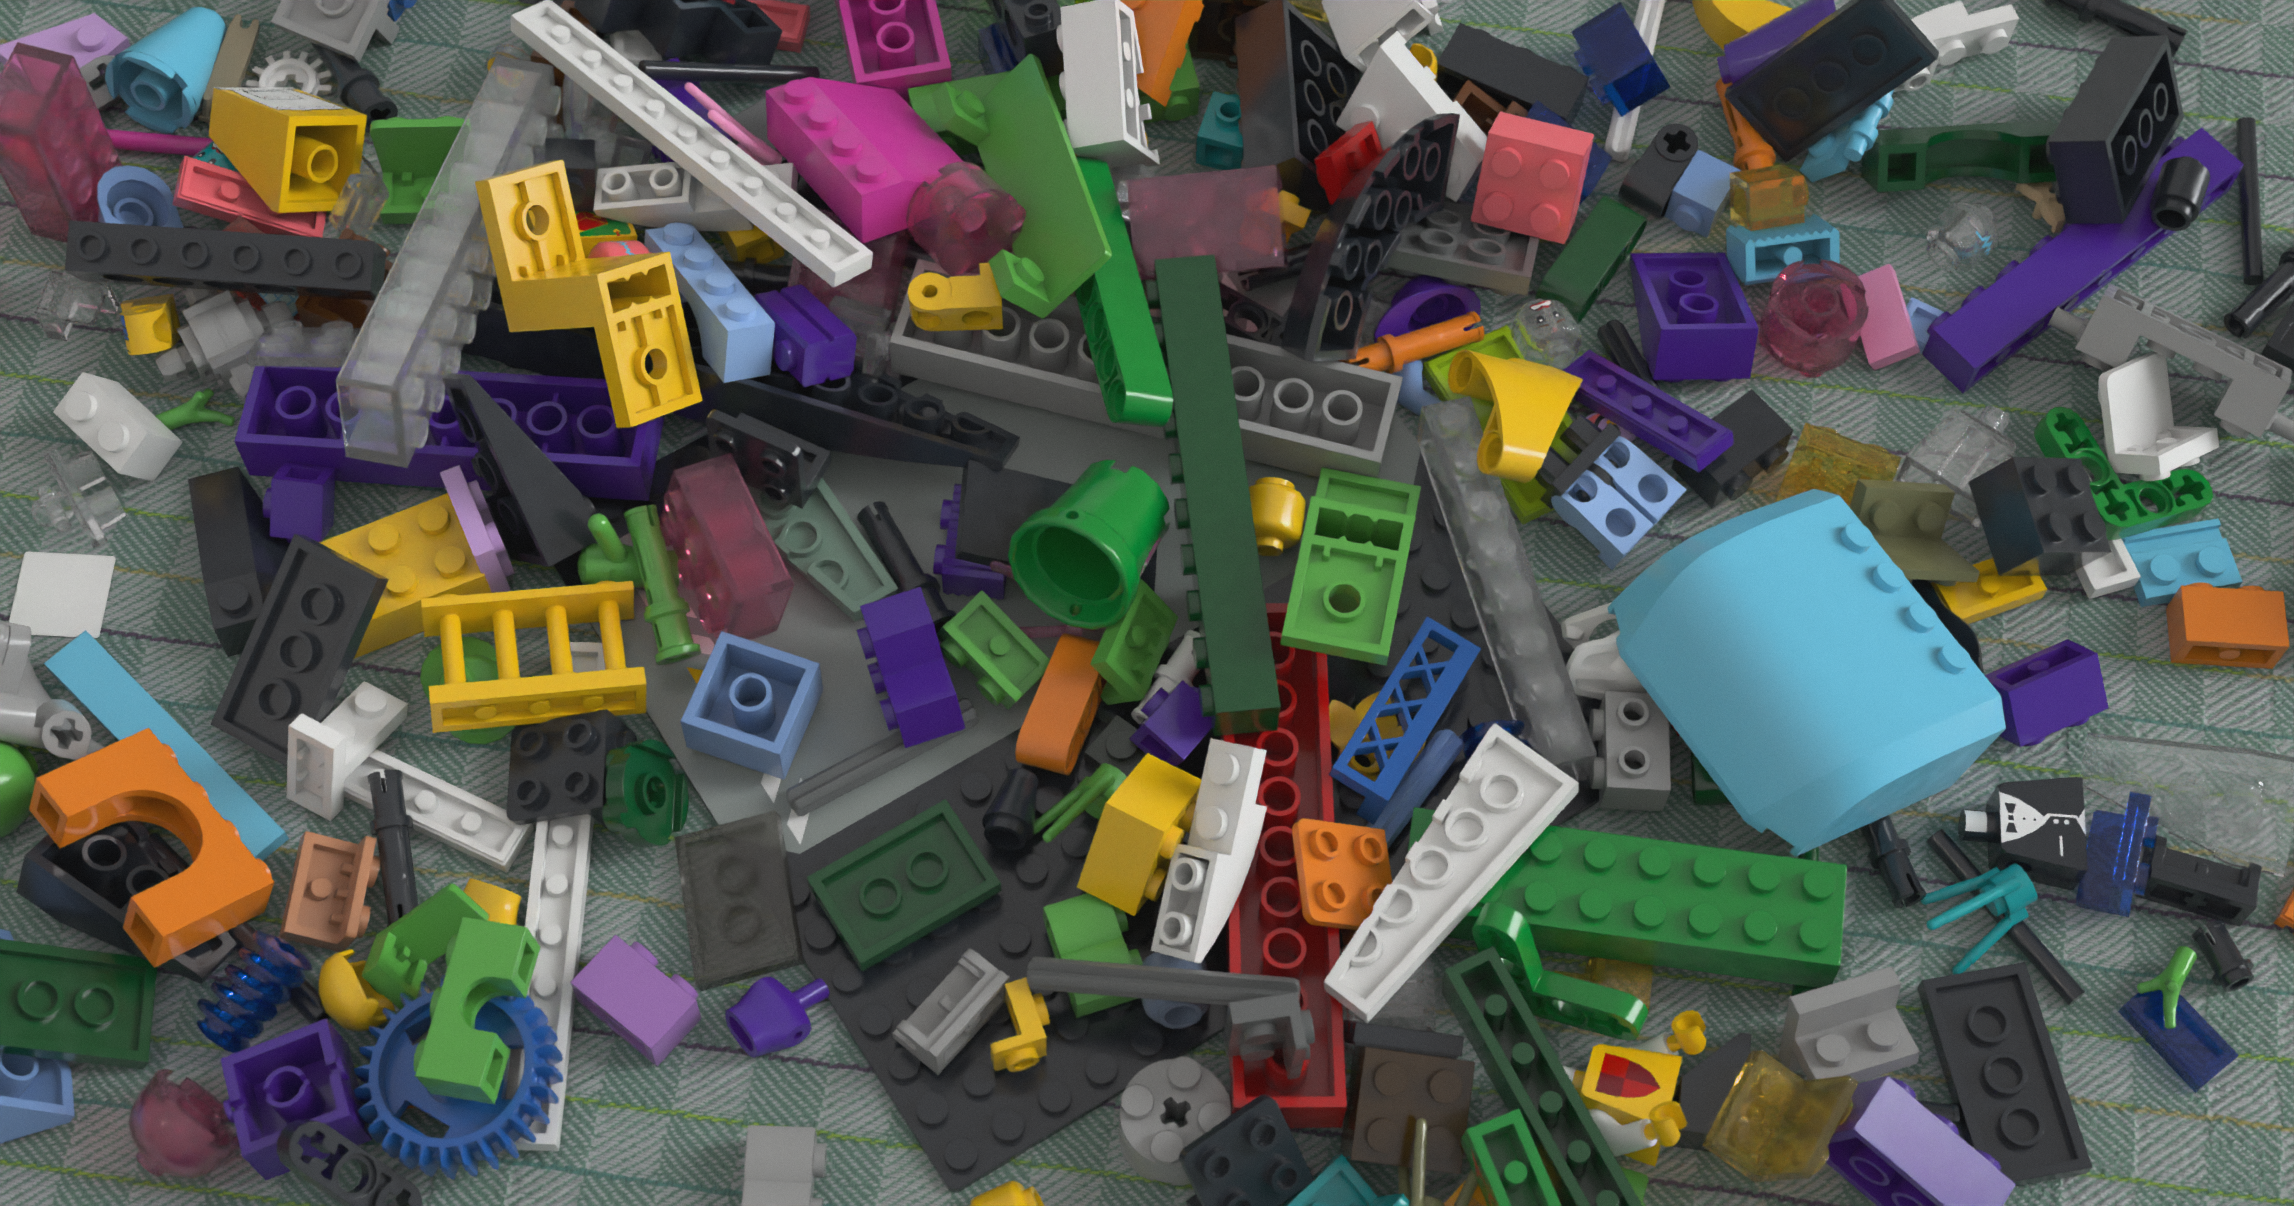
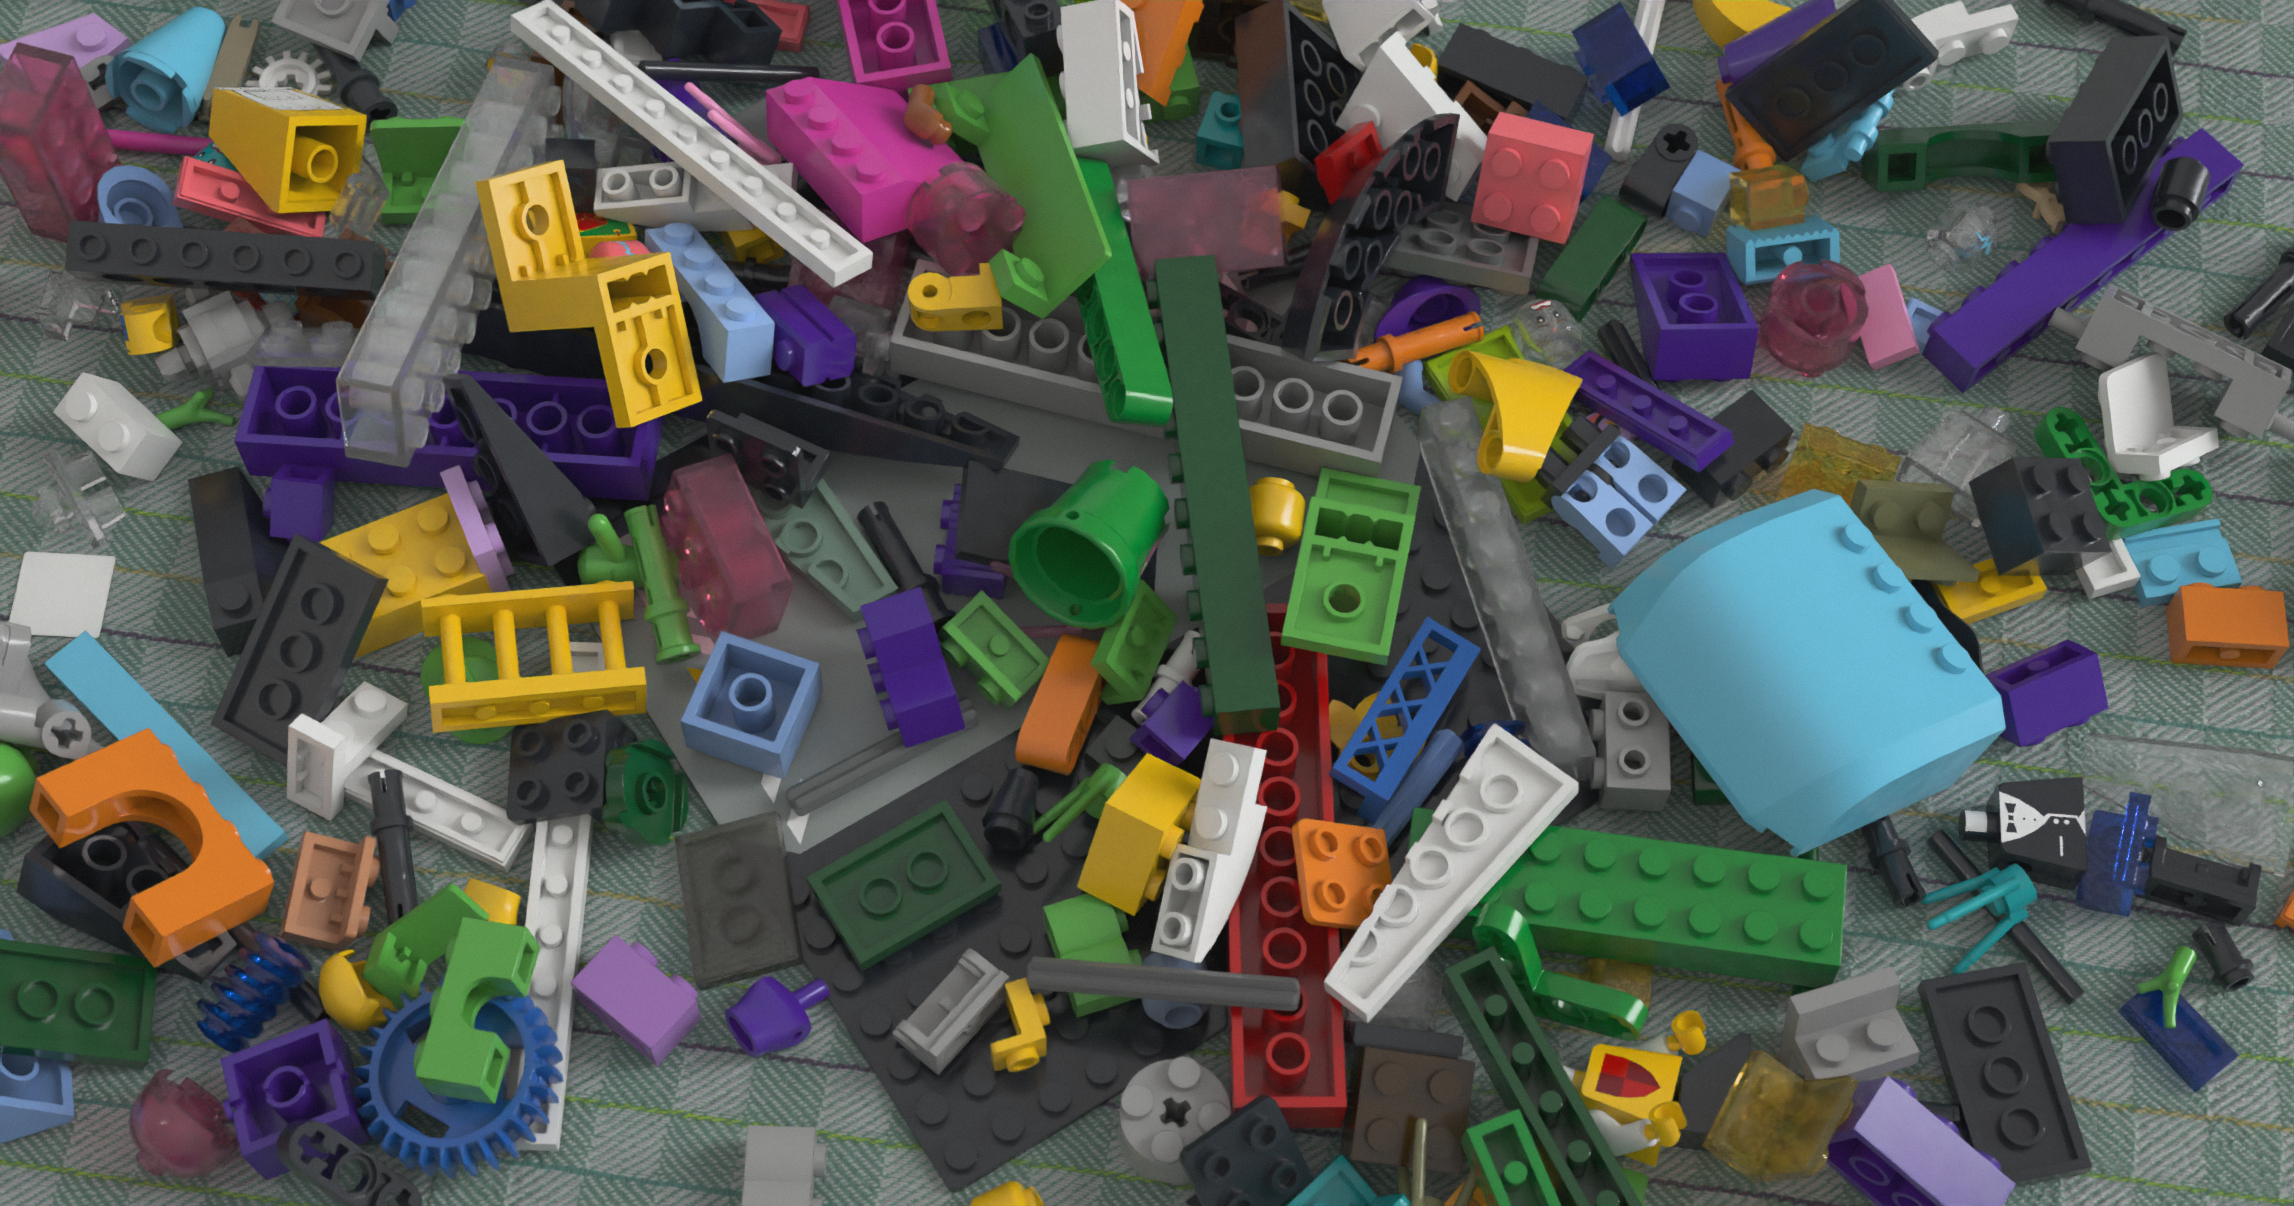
dark grey bracket [1223,992,1315,1079] -> none
black bar [2236,117,2264,286] -> none
none -> dark orange arm [904,84,952,145]

